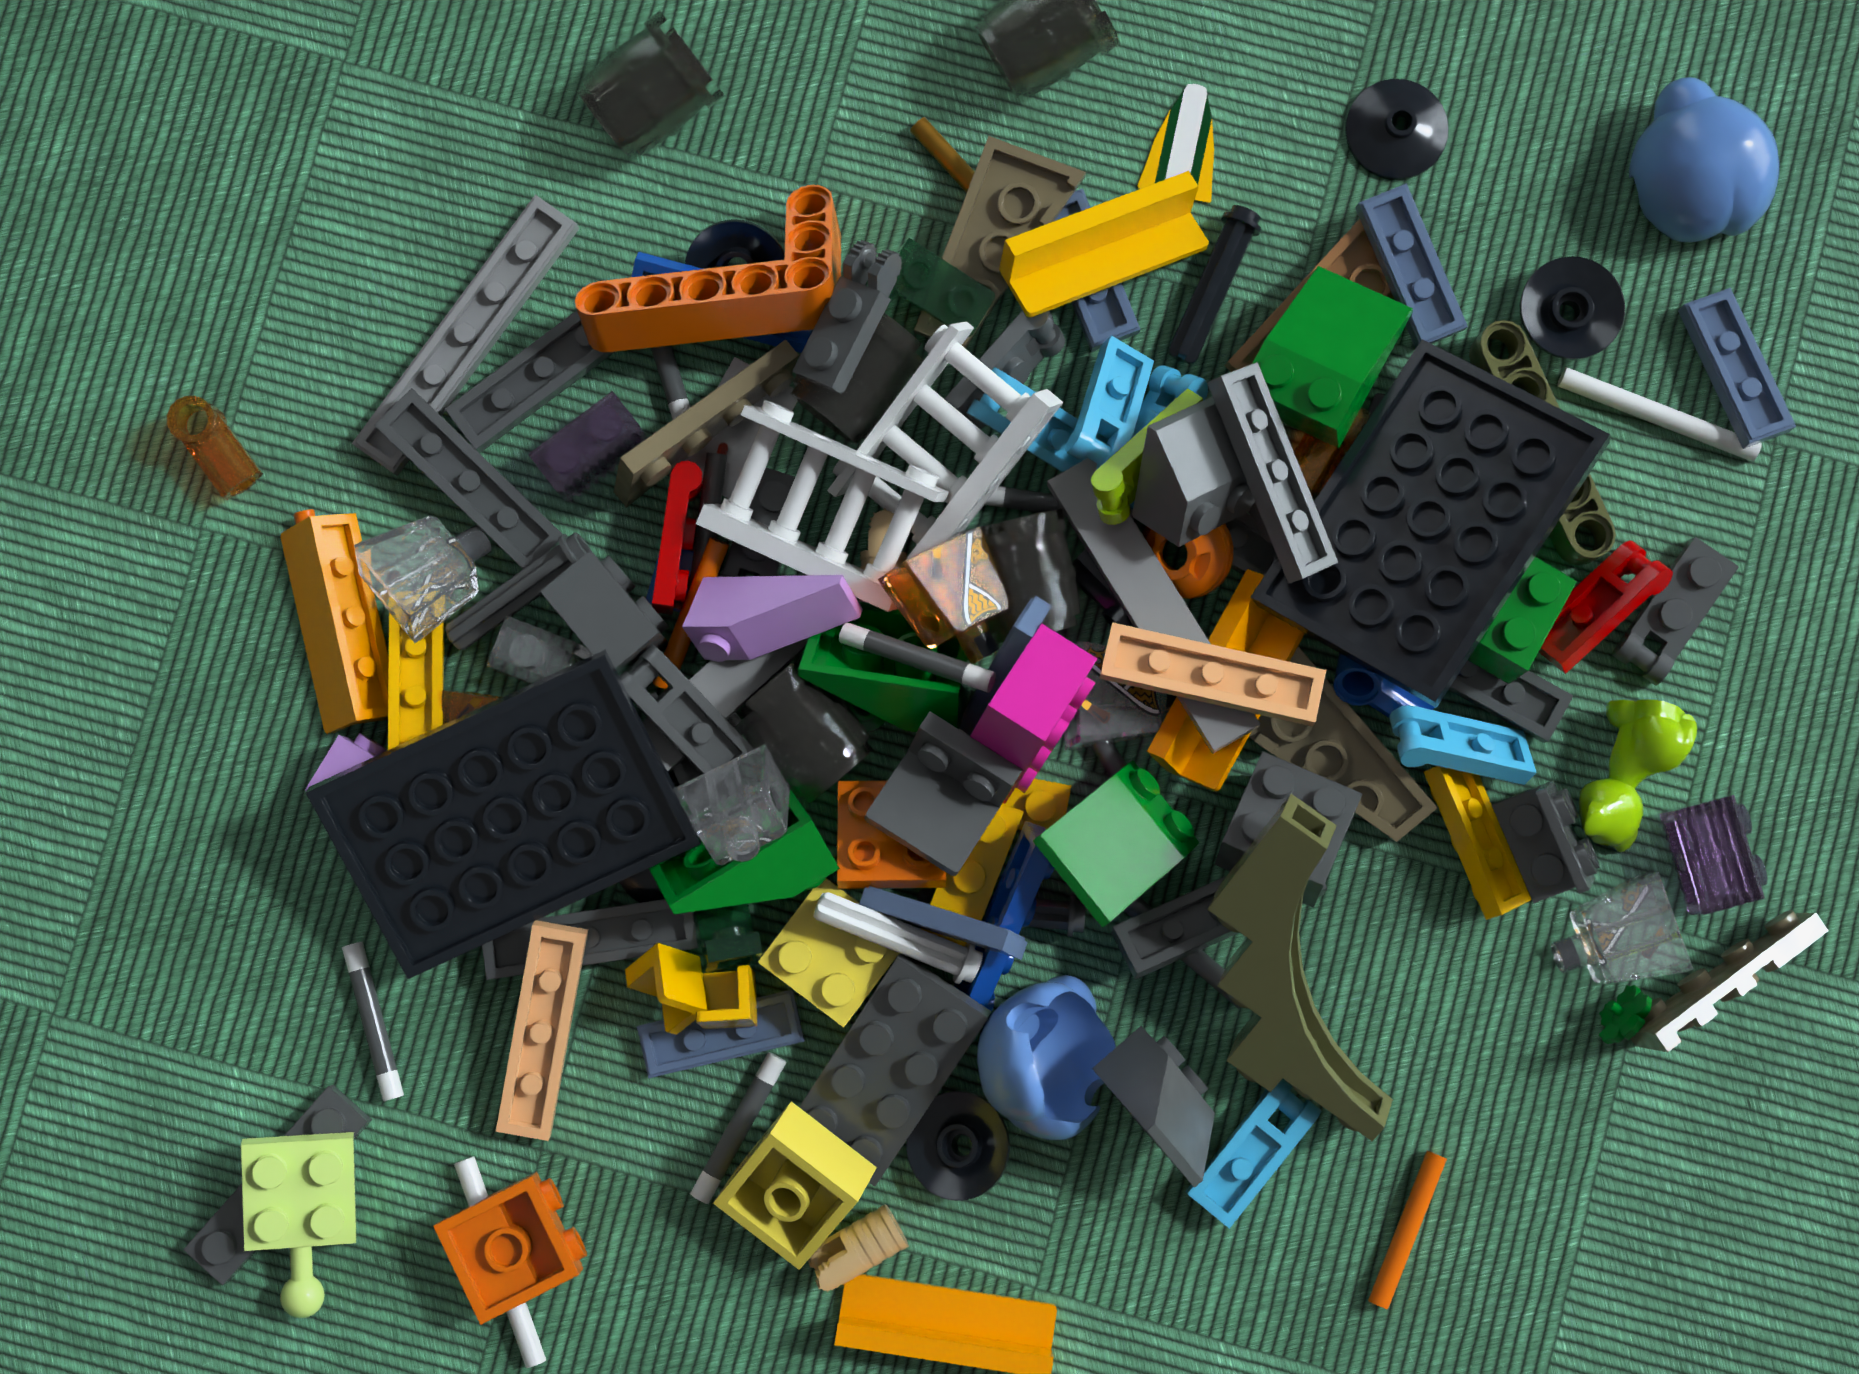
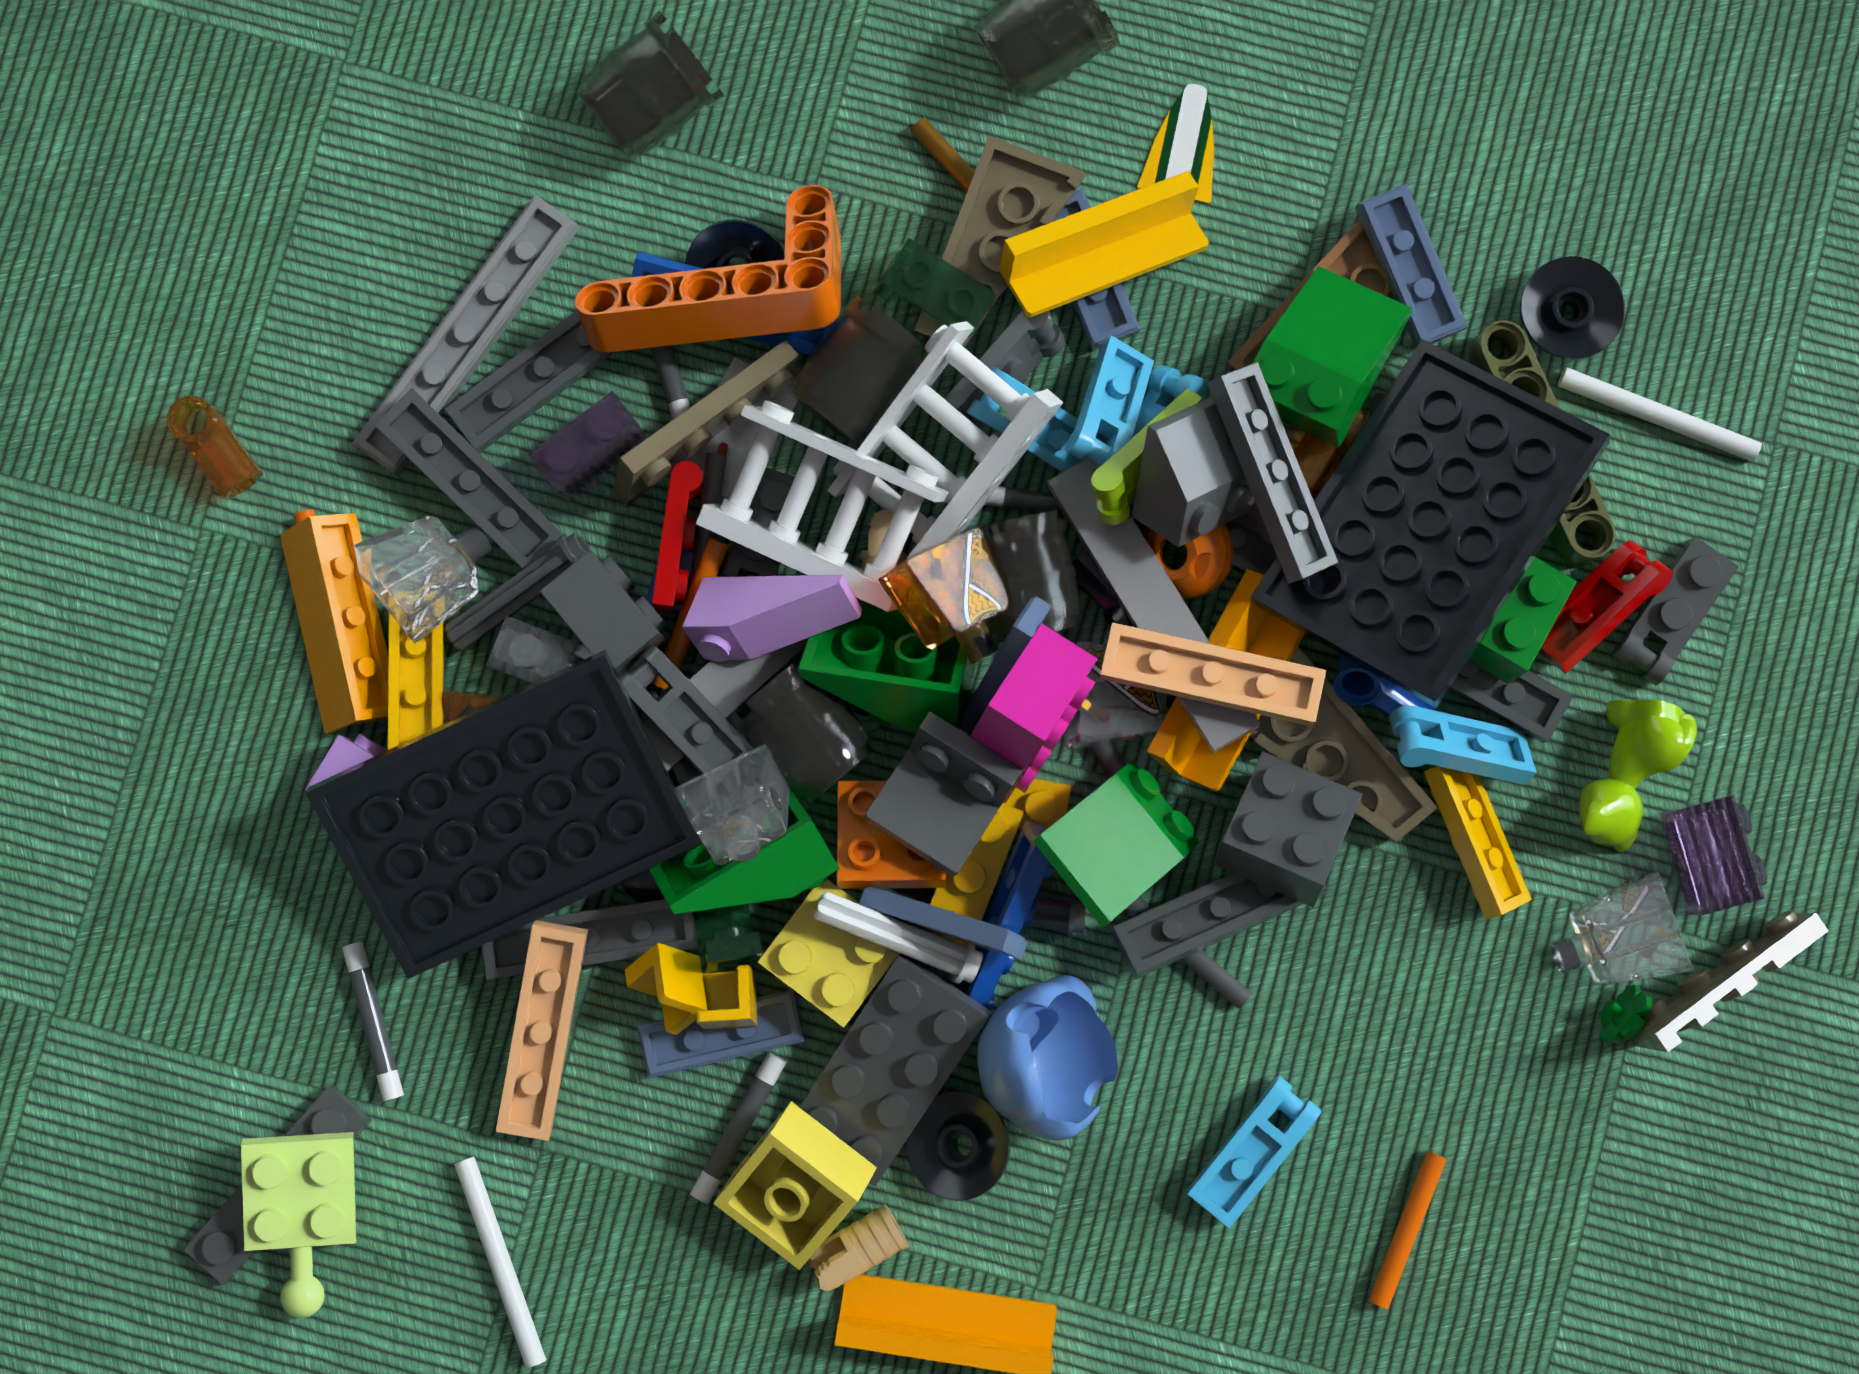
orange plate [433,1172,587,1325] -> none
dark grey hinge [792,240,903,394] -> none
dark grey bar [839,622,996,693] -> none
dark grey slope [1092,1026,1215,1188] -> none
black axle [1168,205,1261,364] -> none
olive arch [1207,794,1393,1141] -> none
black dish [1345,79,1449,180] -> none
dark grey bracket [1492,780,1600,903] -> none
medium blue piece [1629,77,1779,242] -> none
sand blue tile [1678,288,1796,449] -> none

